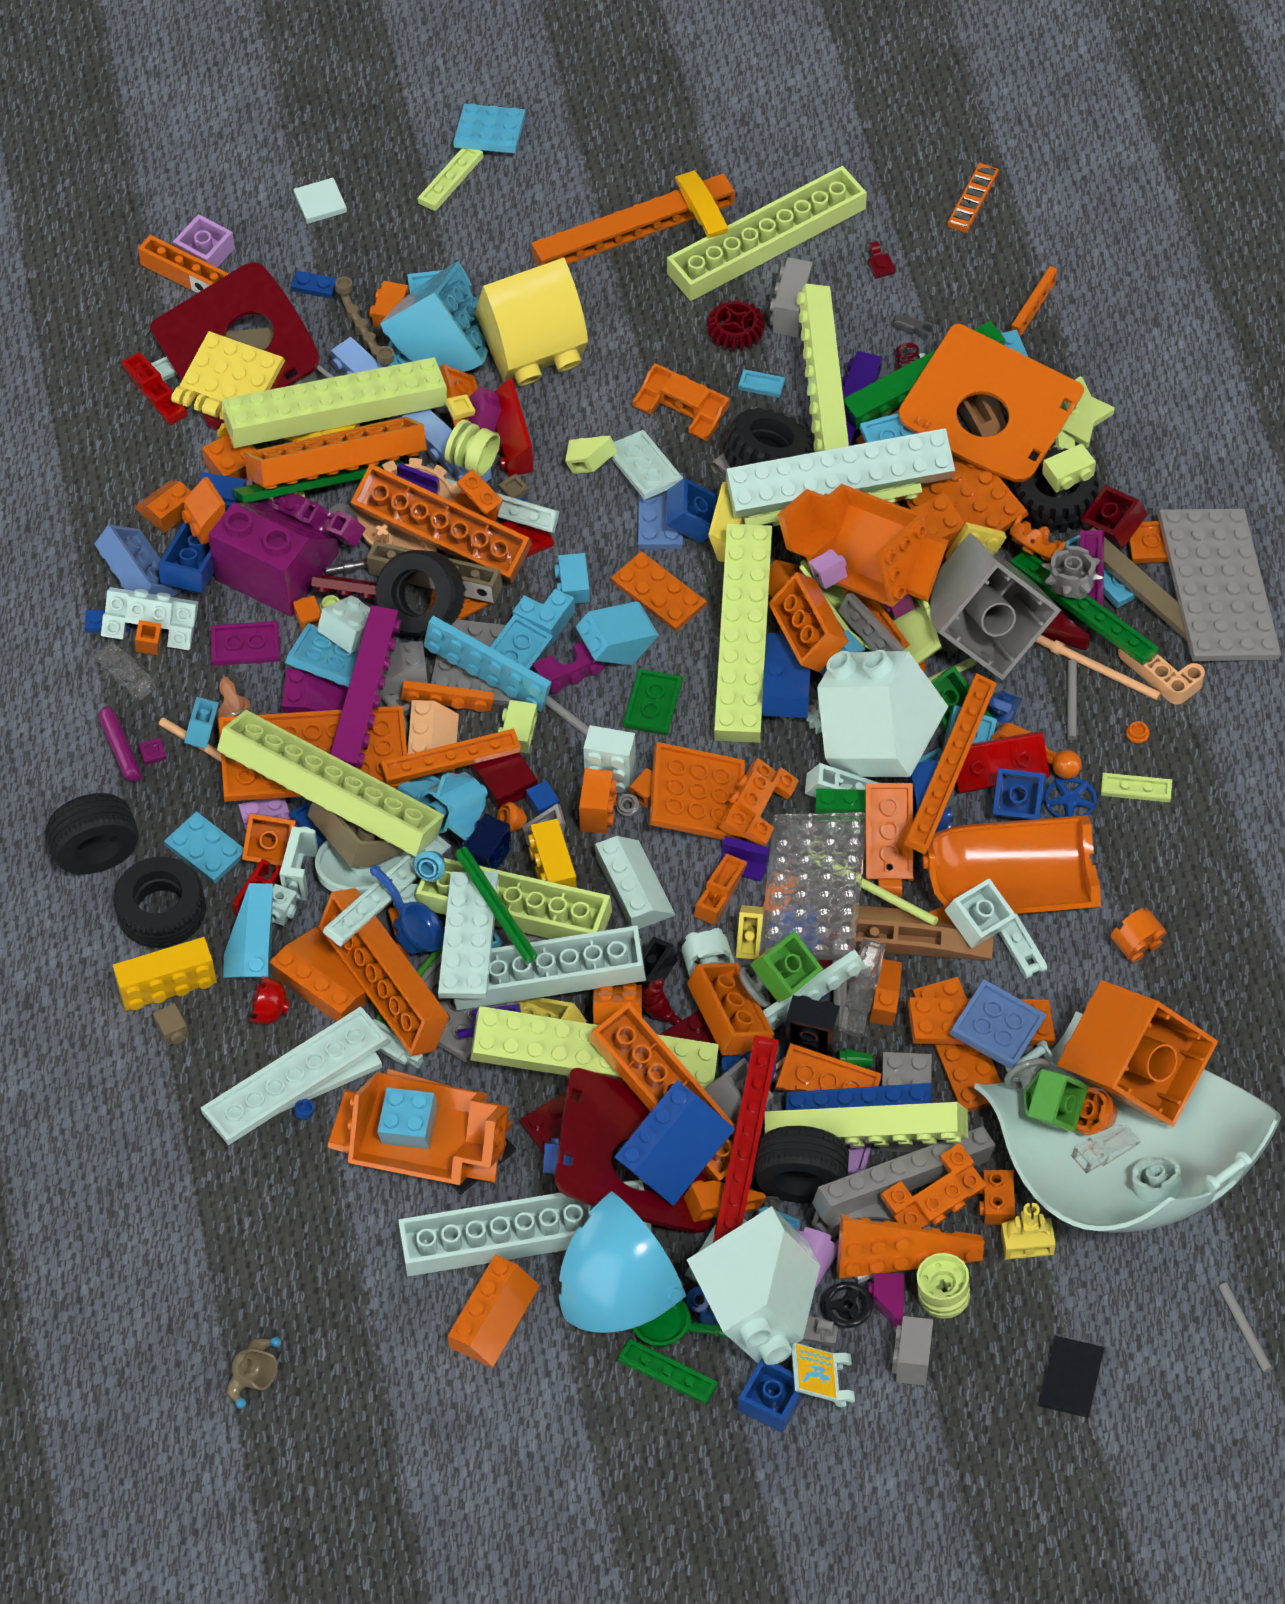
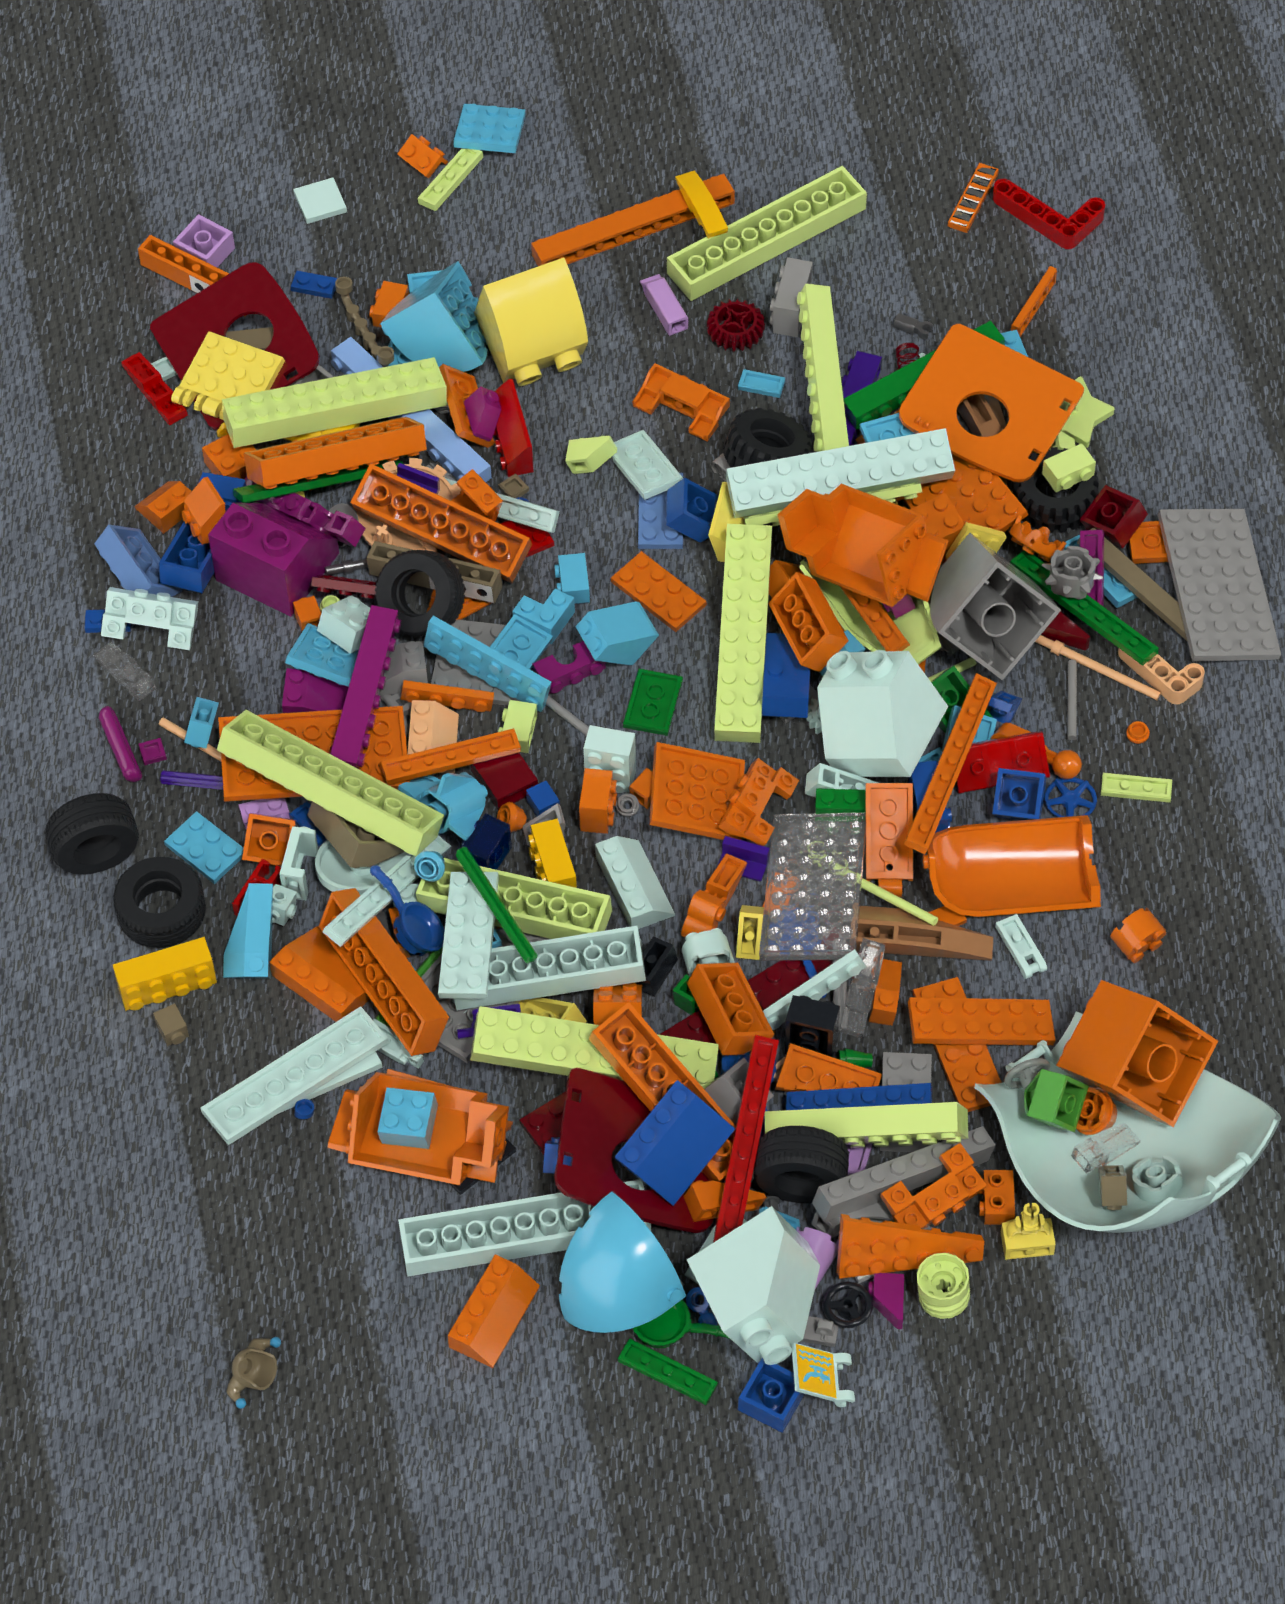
orange brick [135,620,162,655] -> none
magenta tile [211,621,280,666] -> none
nougat piece [216,677,254,725] -> none
red cylinder [249,976,290,1025] -> none
yellowish green wheel [445,419,500,476] -> none
light yellow tile [446,394,476,420] -> none
dark red piece [642,978,682,1025] -> none
bright green piece [739,931,823,1008] -> none
lavender brick [809,549,848,589] -> none
light grey plate [838,593,904,651] -> none
dark red plate [868,241,896,279] -> none
light grey brick [892,1316,933,1386] -> none
light aqua brick [944,878,1017,949] -> none
medium blue plate [950,979,1047,1069] -> none
black tile [1039,1336,1104,1418] -> none
light grey bar [1218,1283,1272,1373] -> none
none -> dark purple axle [160,770,223,790]
none -> orange bracket [397,134,448,178]
none -> lavender piece [640,274,688,336]
none -> green panel [673,974,700,1015]
none -> orange brick [681,890,726,937]
none -> red beam [993,179,1105,249]
none -> dark tan slope [1098,1165,1127,1210]

